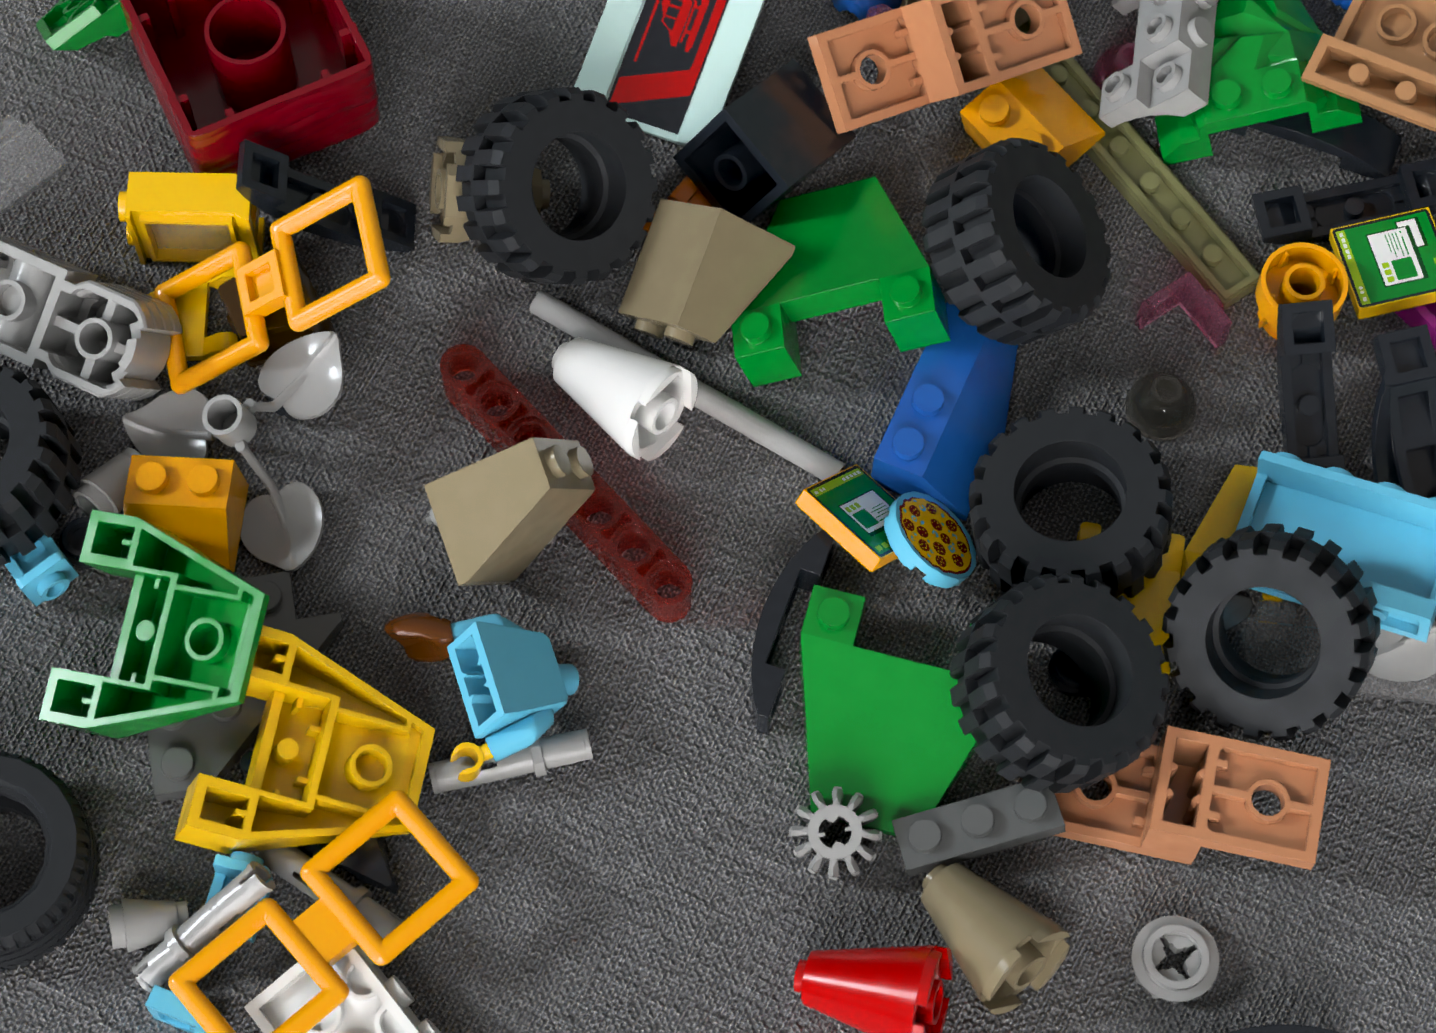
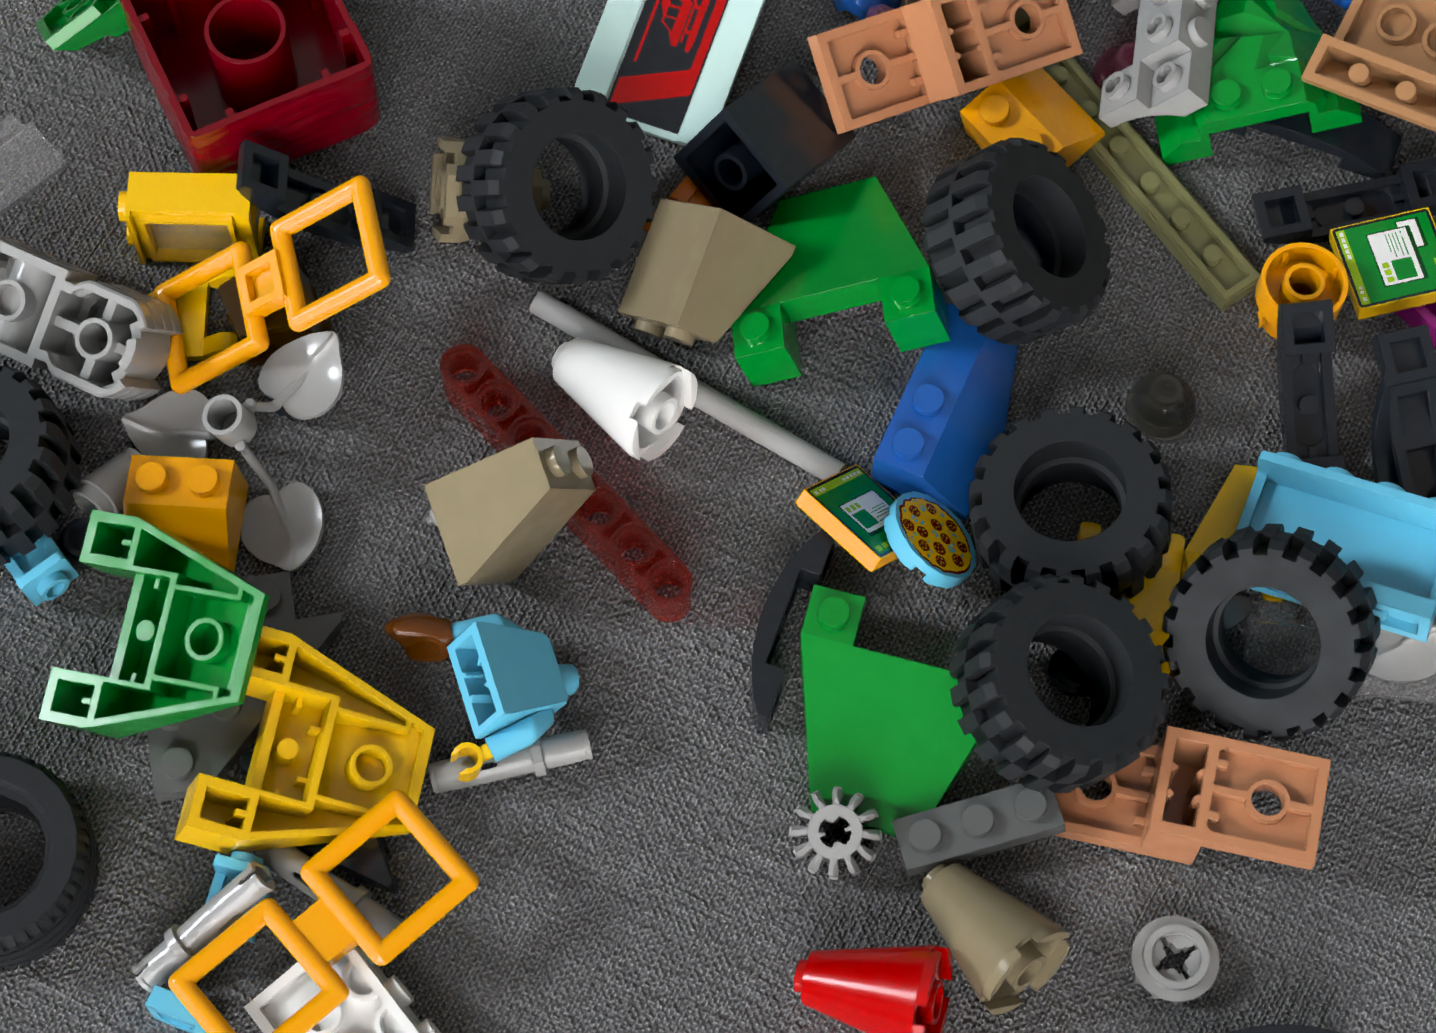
light grey cone [107,898,189,953] -> none
clear pink bracket [1135,271,1232,349] -> none

